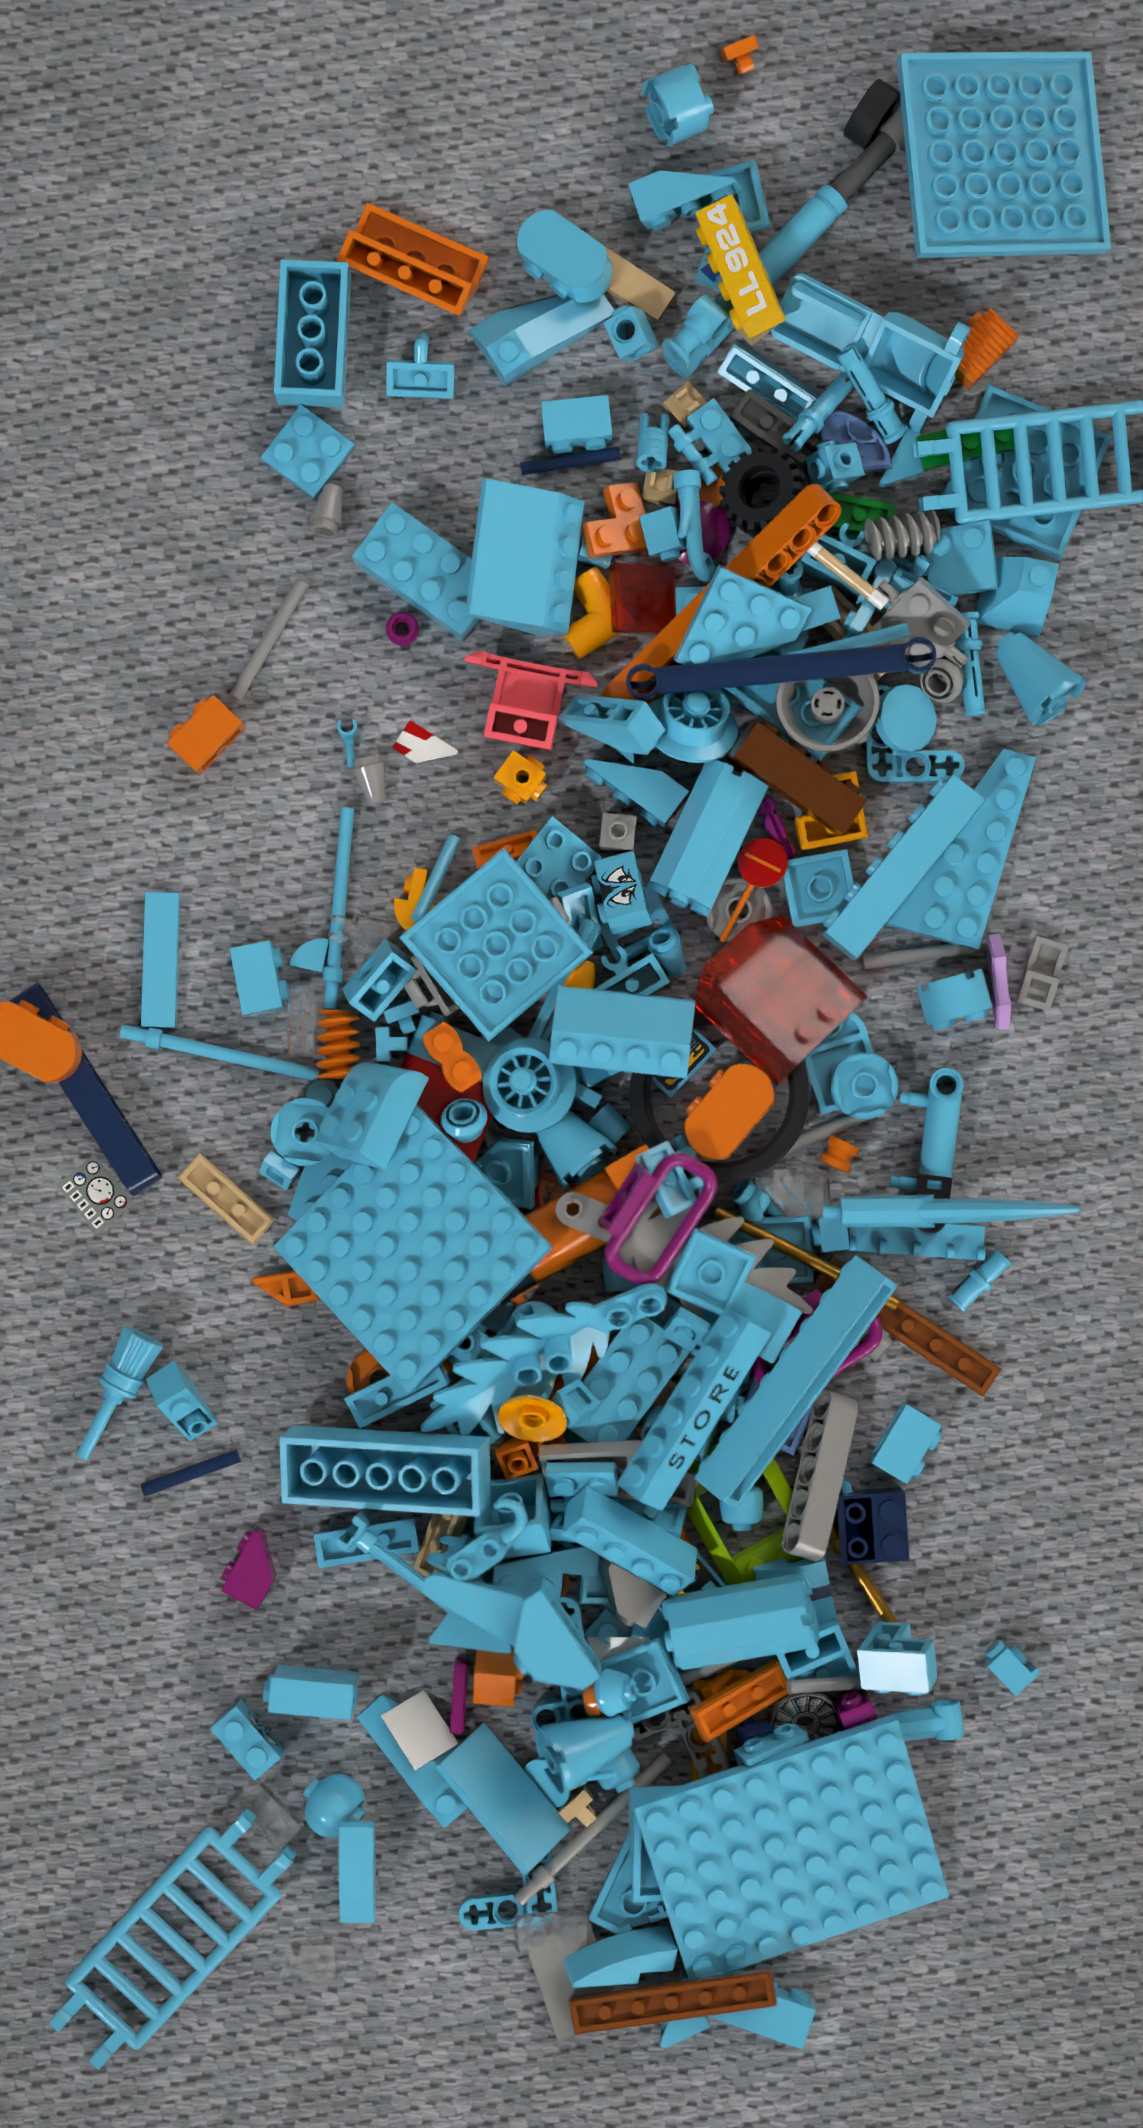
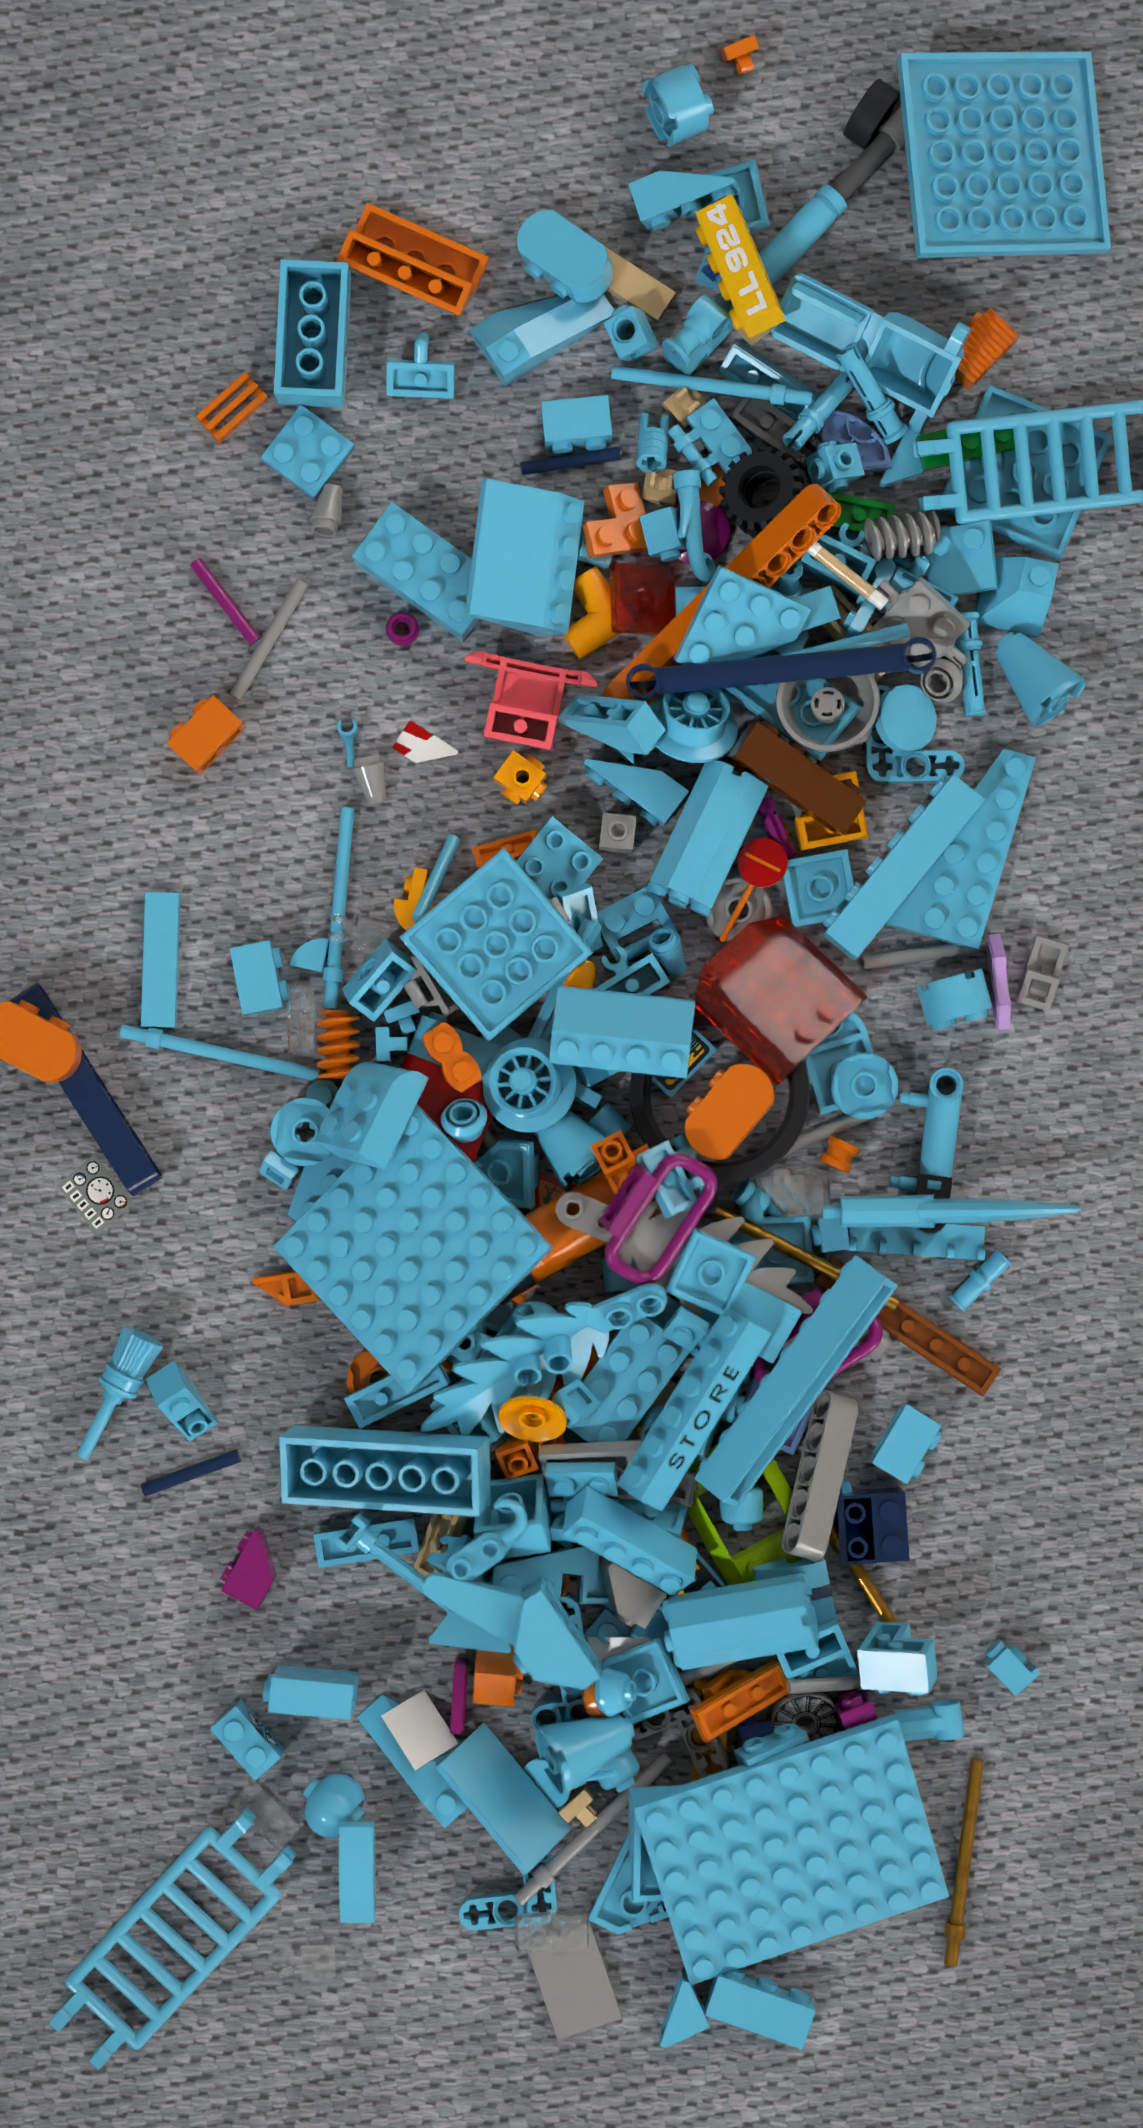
tan tile [177,1153,276,1245] -> none
medium azure slope [563,1925,678,1988] -> none
dark orange tile [569,1968,778,2035] -> none
medium azure brick [591,851,652,935] -> none
none -> magenta bar [190,558,261,646]
none -> orange tile [196,372,269,444]
none -> orange slope [590,1130,654,1197]
none -> medium azure bar [611,365,813,406]
none -> pearl gold bar [944,1758,984,1967]

